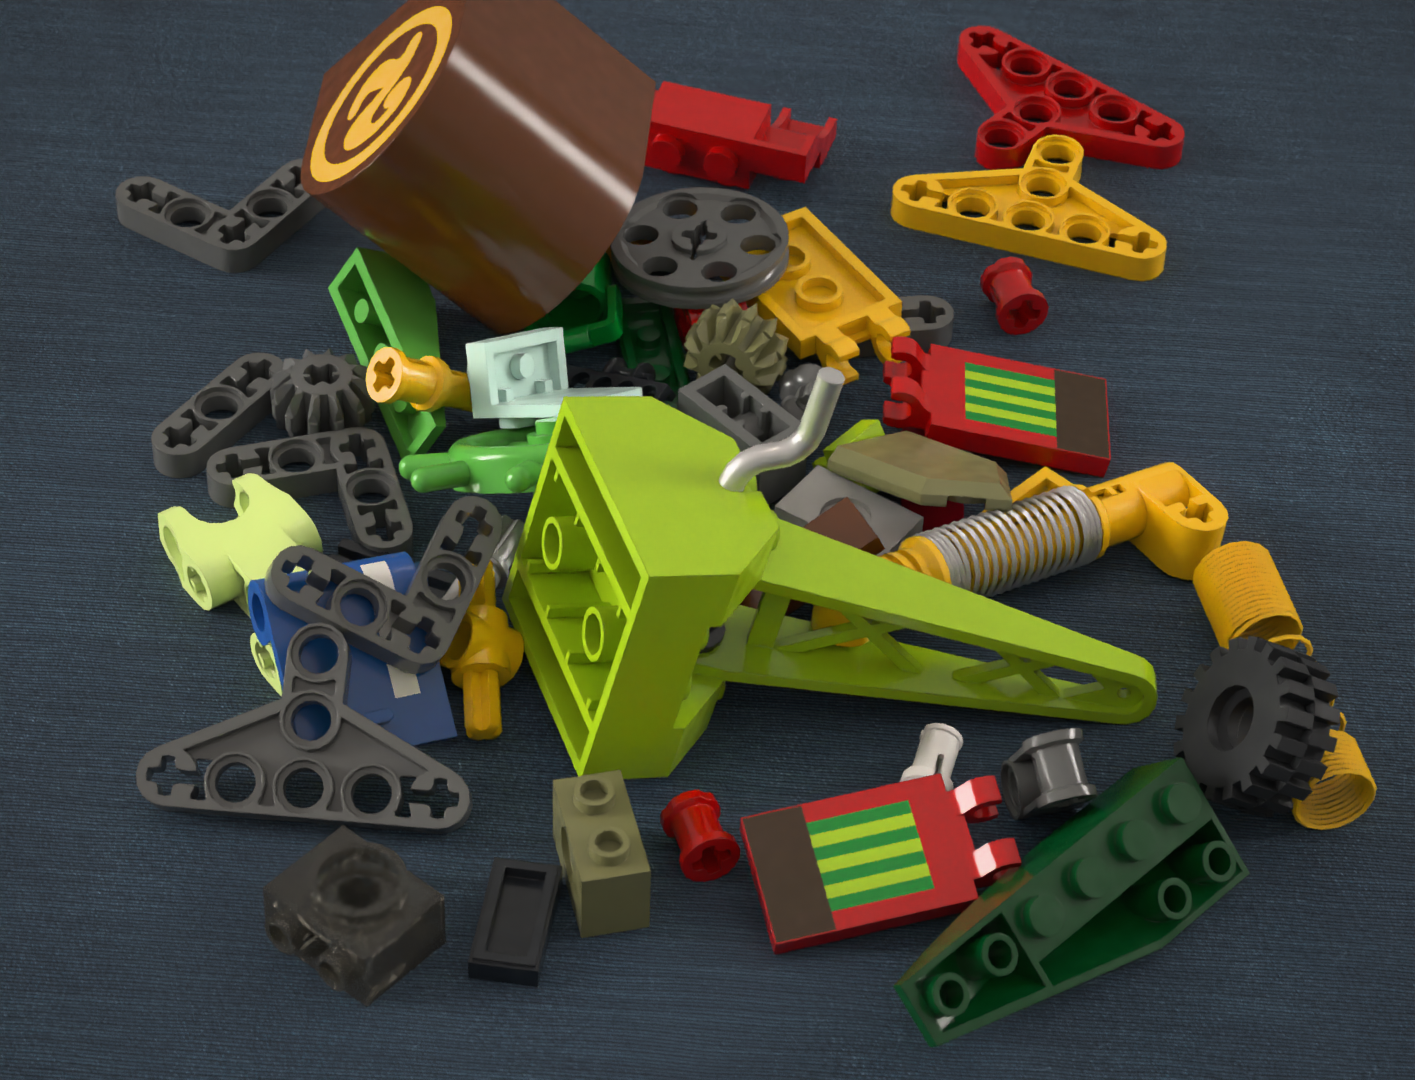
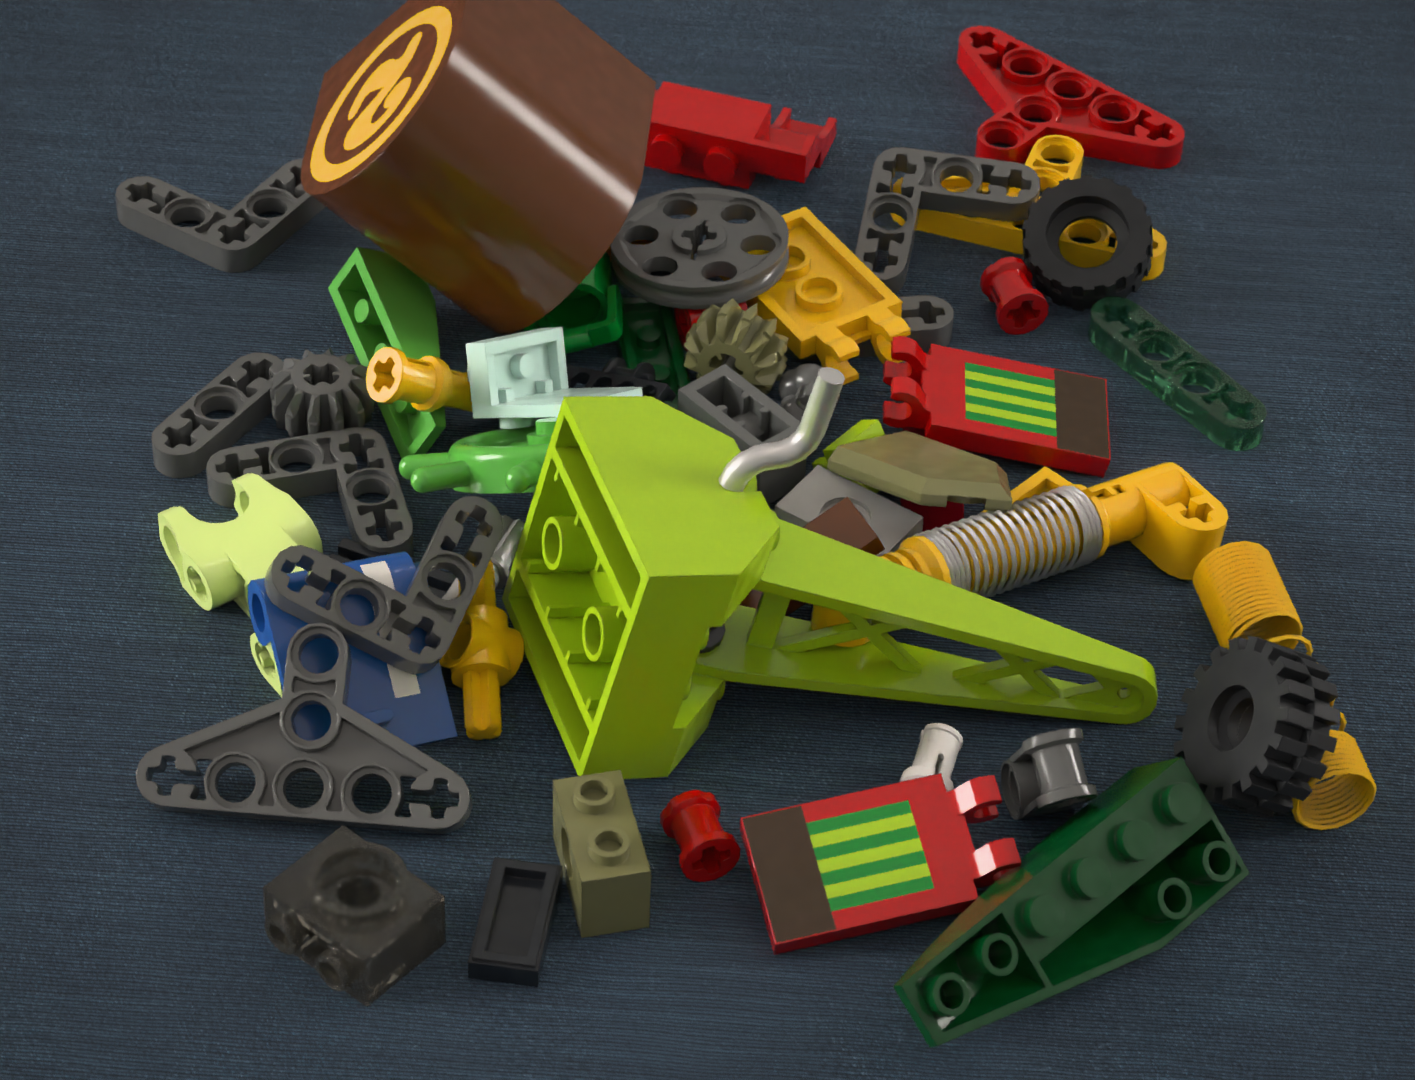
none -> dark grey beam [855,147,1040,294]
none -> black tyre [1023,175,1153,311]
none -> clear green beam [1088,297,1267,451]

